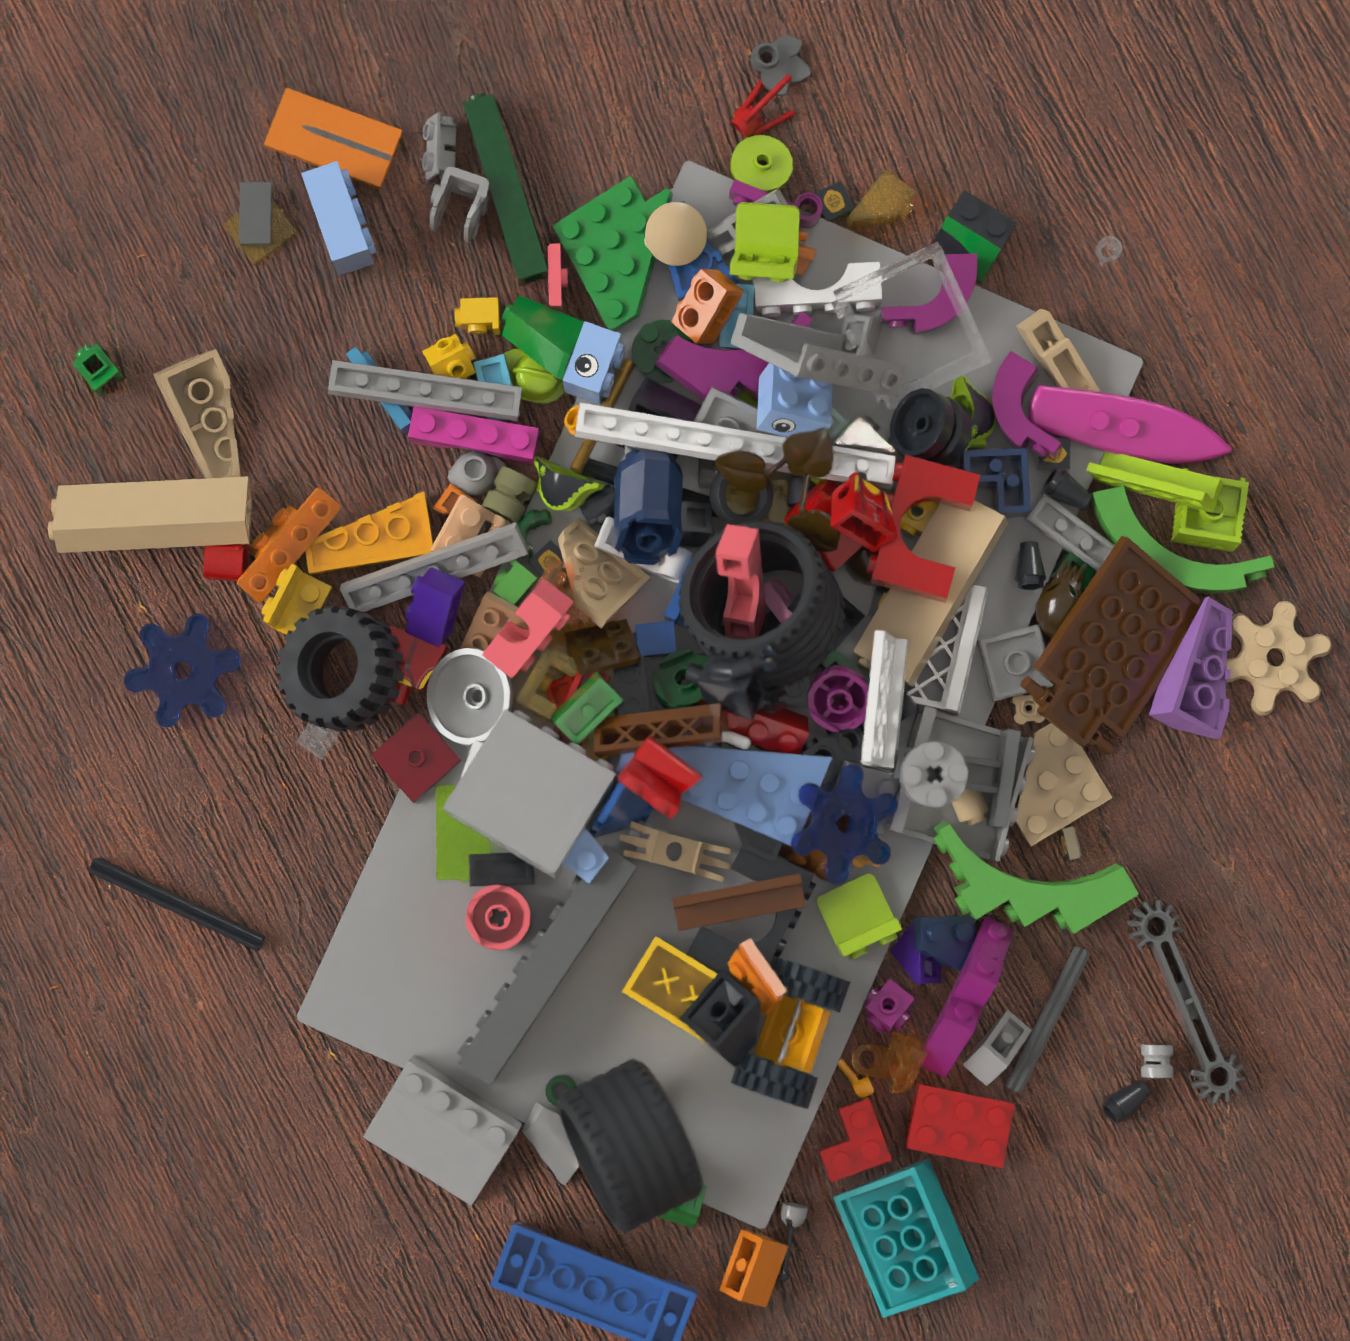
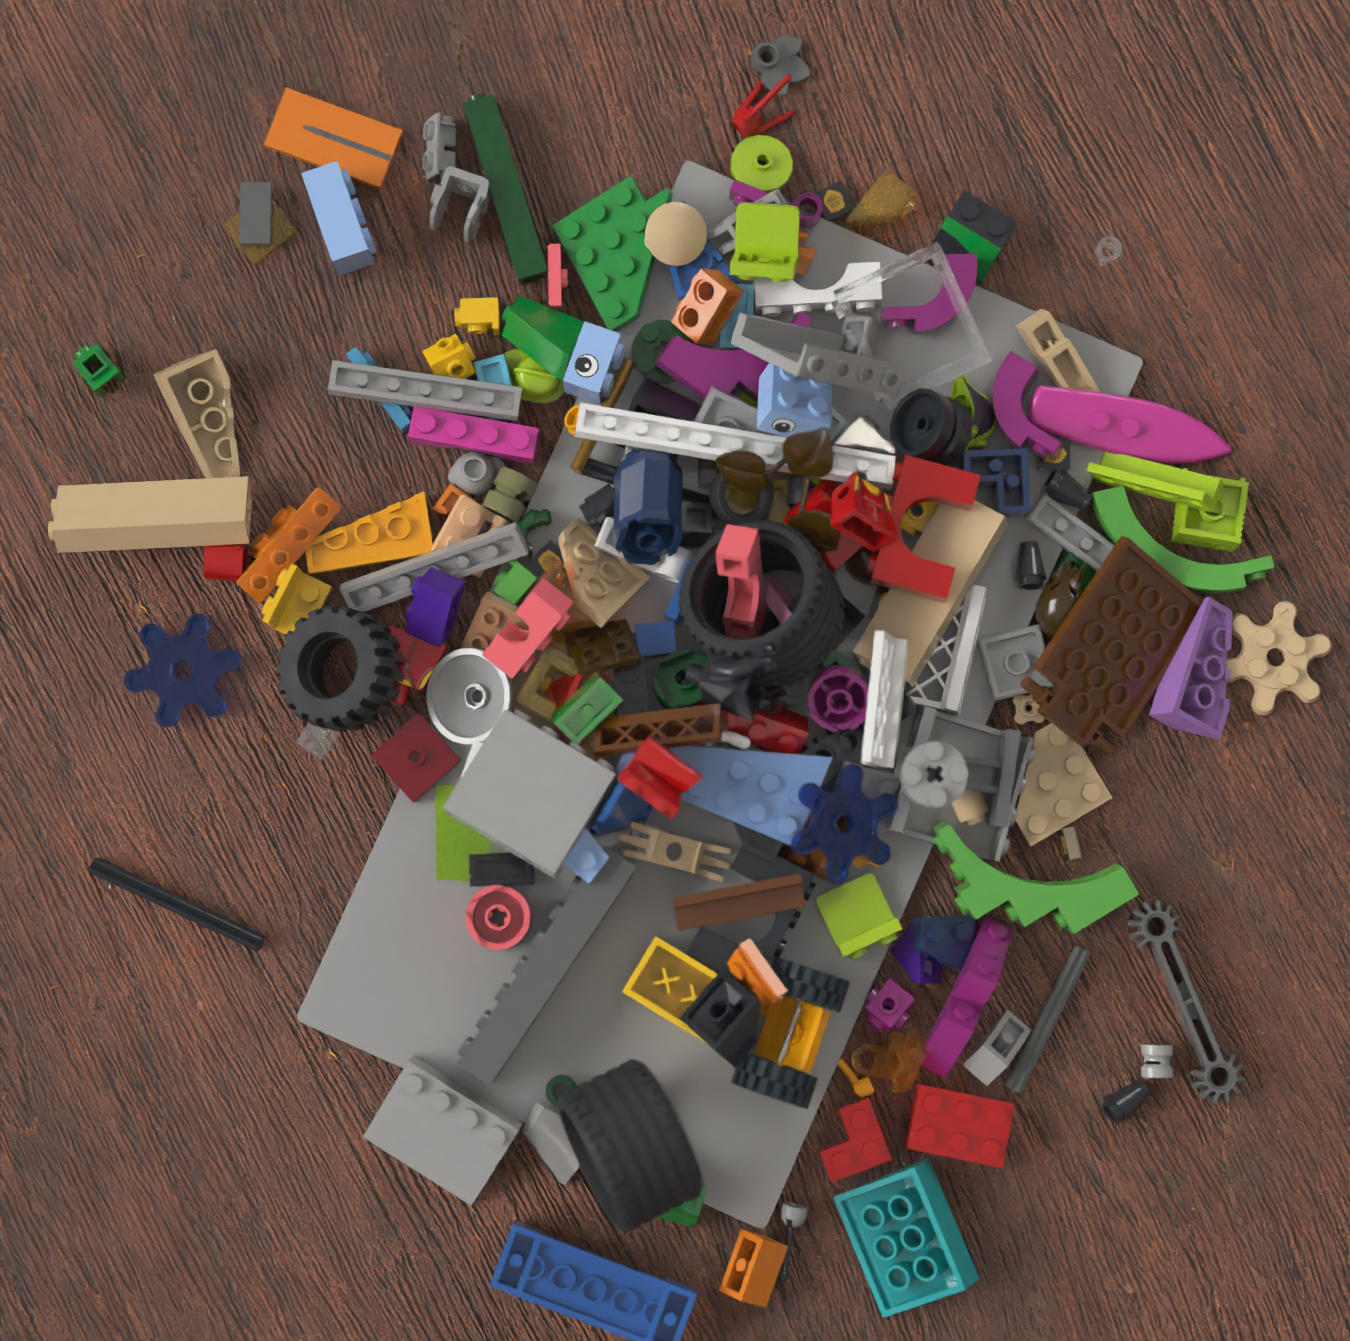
hat [534,456,605,511] -> none

